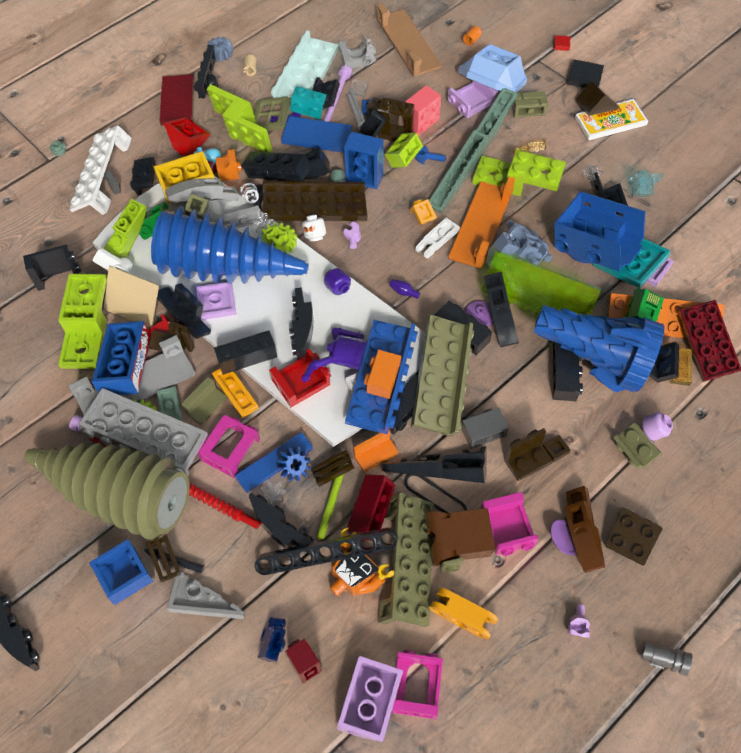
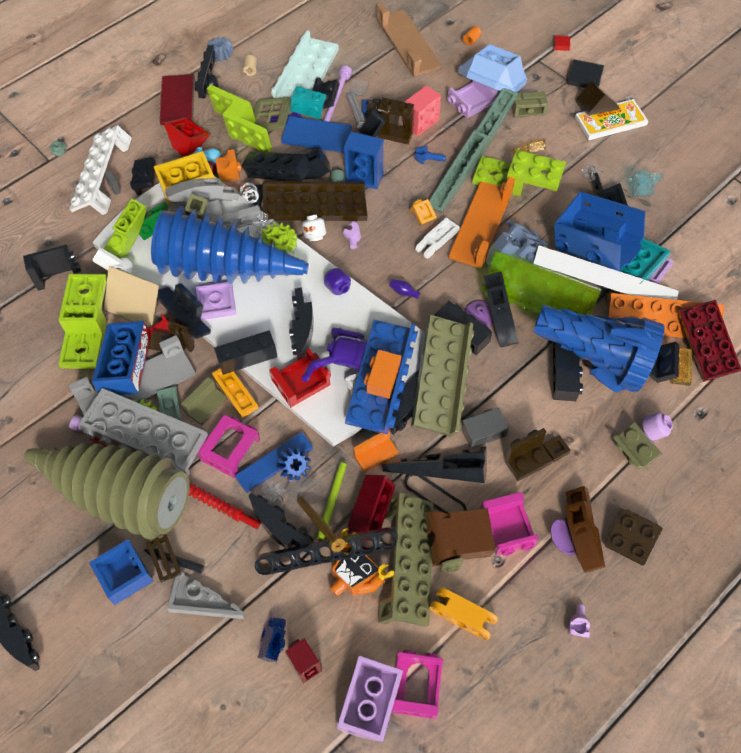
dark brown tile [311,450,355,487] -> none
light grey tile [339,35,377,68] -> none
lime brick [384,133,423,168] -> none
green piece [625,288,664,321] -> none
flat silver axle [641,641,692,676] -> none
none -> pearl gold bar [297,497,345,552]
none -> white sticker [534,246,679,300]

